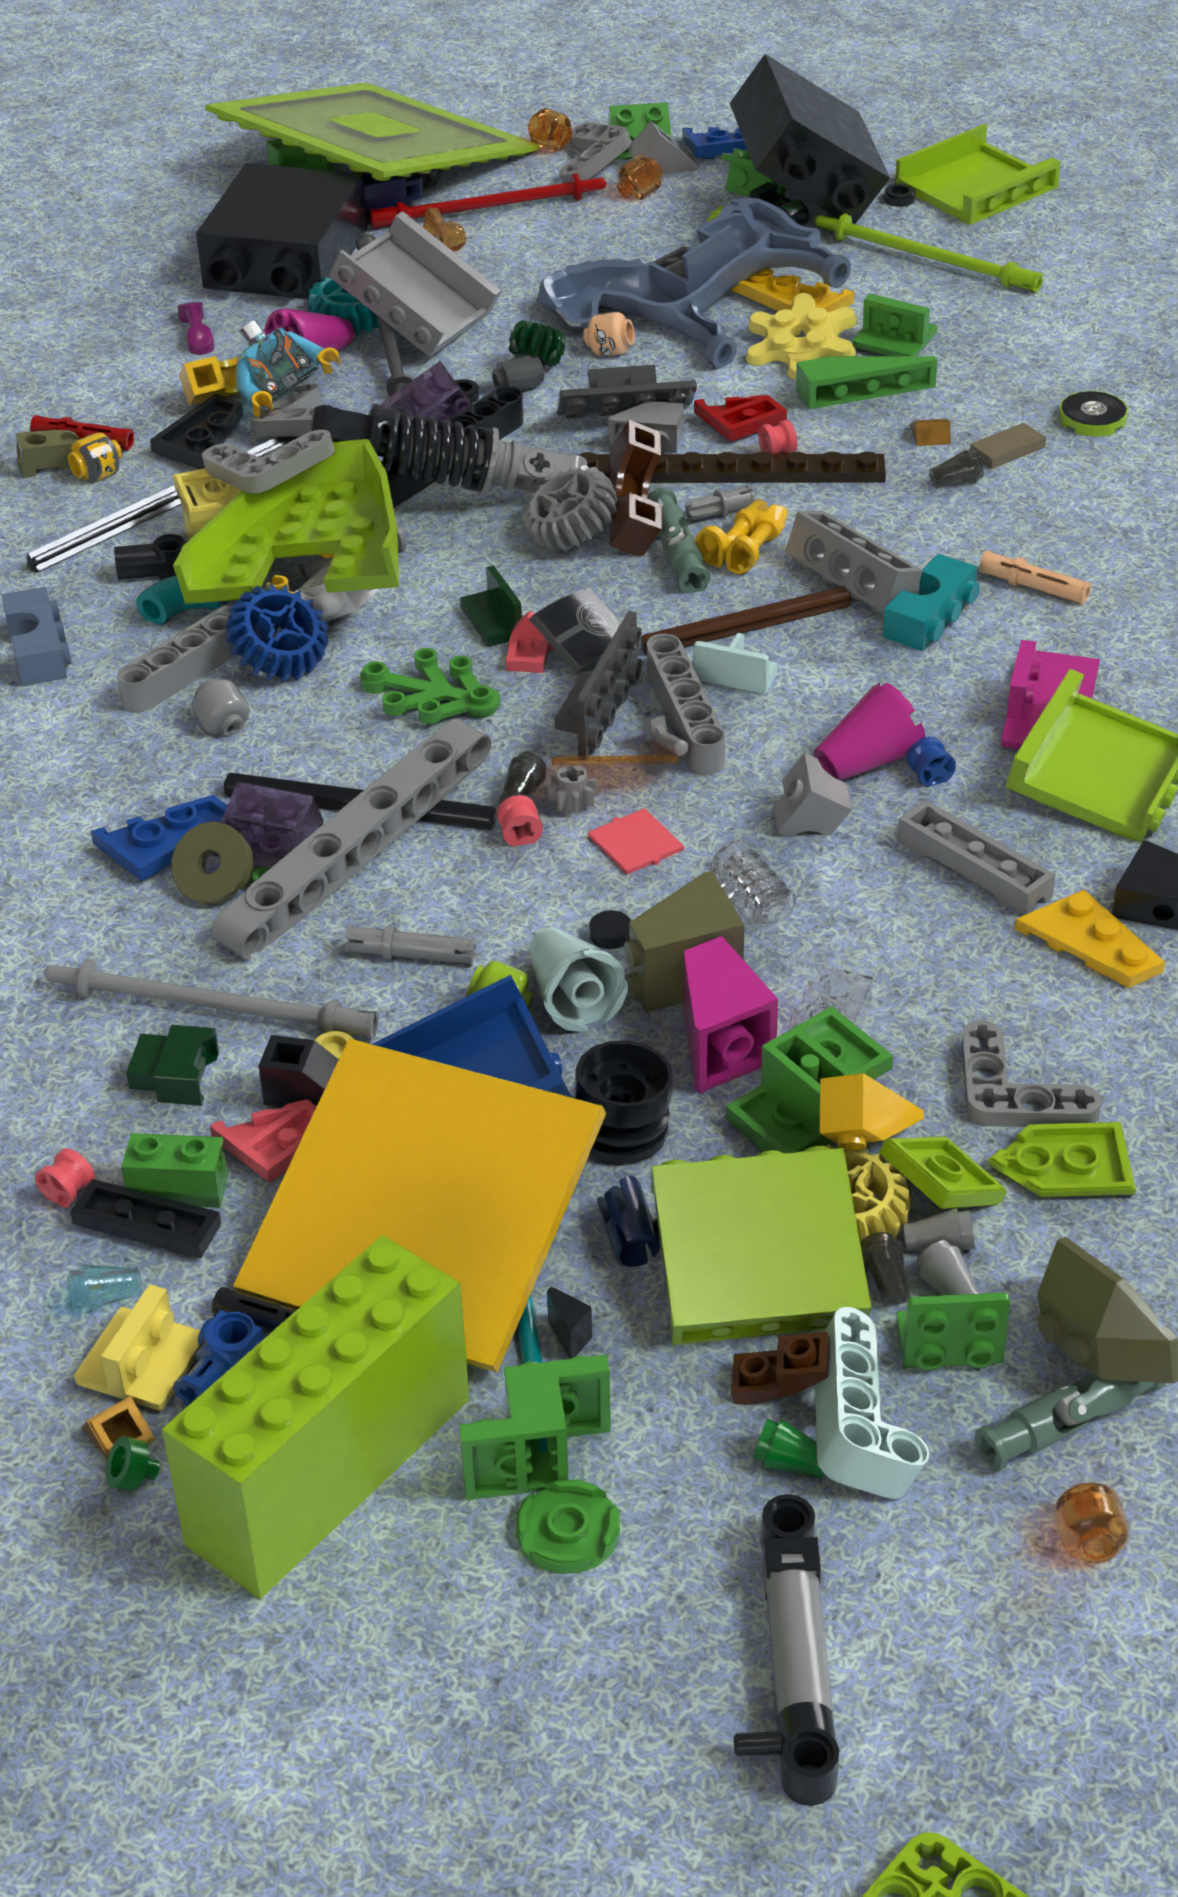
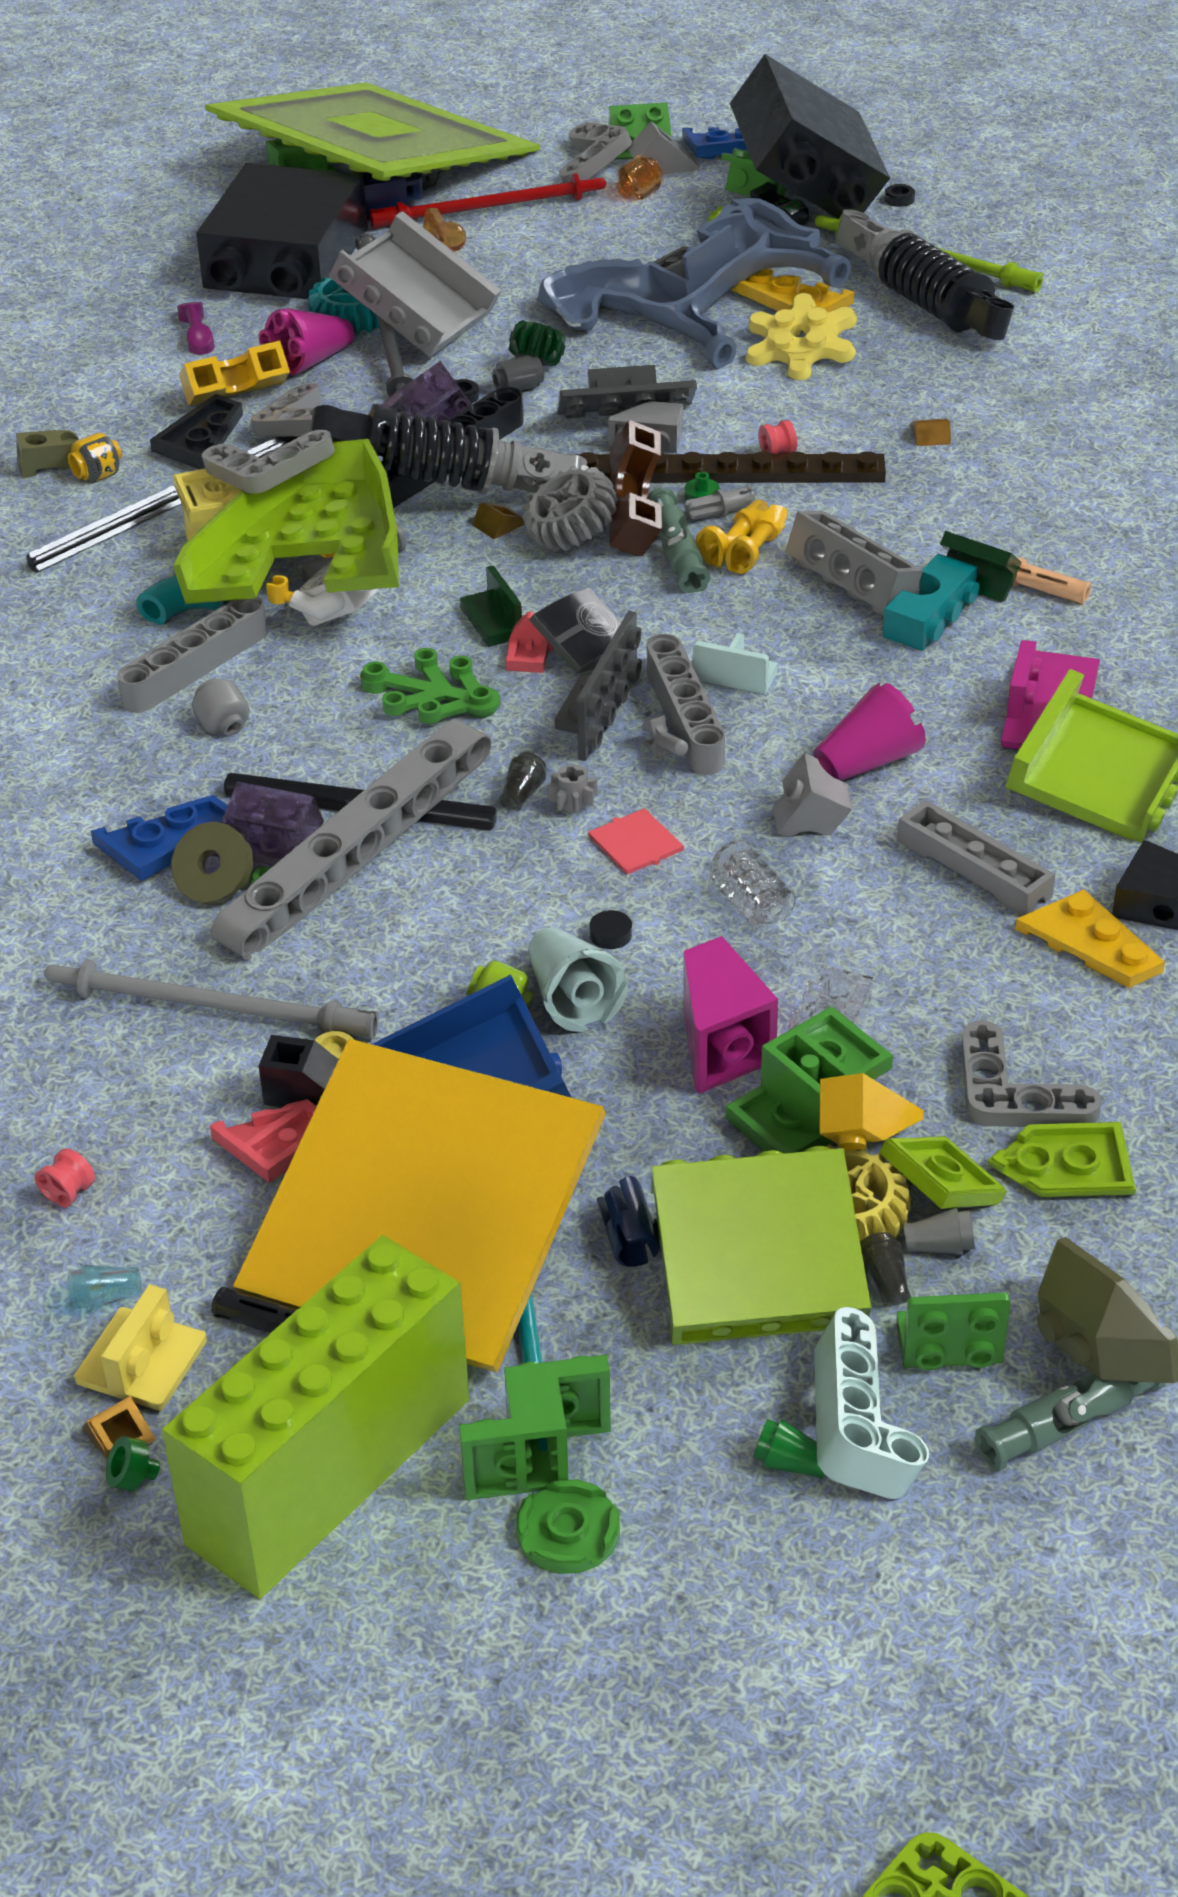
sand blue arch [1,587,72,687] -> none
red pin [30,415,134,451] -> none
black plate [70,1179,221,1258] -> none
black piece [114,534,189,580] -> none
bright green hinge [121,1133,229,1208] -> none
dark green piece [126,1025,219,1106] -> none
blue connector [173,1310,263,1406] -> none
blue gear [226,583,329,683] -> none
torso [236,320,341,417] -> none
light grey pin [345,925,476,966] -> none
coral wheel [497,795,543,846] -> none
clear orange head [528,108,572,152] -> none
black slope [547,1287,592,1359] -> none
clear orange piece [551,755,678,765] -> none
black wheel [574,1040,673,1164] -> none
light nougat head [584,312,635,356] -> none
olive slope [624,871,744,1013] -> none
reddish brown axle [641,586,851,656] -> none
red wing [694,395,787,442] -> none
reddish brown slope [731,1331,830,1405] -> none
piece [733,1494,839,1806] -> none
bright green slope [796,356,937,409] -> none
bright green bracket [852,293,937,356] -> none
lime panel [895,124,1061,225] -> none
blue wheel [906,736,956,787] -> none
light grey cone [916,1240,981,1295] -> none
clear smoke cone [929,450,984,489] -> none
dark tan tile [969,423,1046,469] -> none
clear orange head [1054,1482,1129,1564] -> none
tile [1059,391,1128,437] -> none
none -> pearl gold slope [472,502,524,539]
none -> green tile [684,472,720,501]
none -> black piece [835,210,1015,340]
none -> dark green panel [940,531,1022,602]

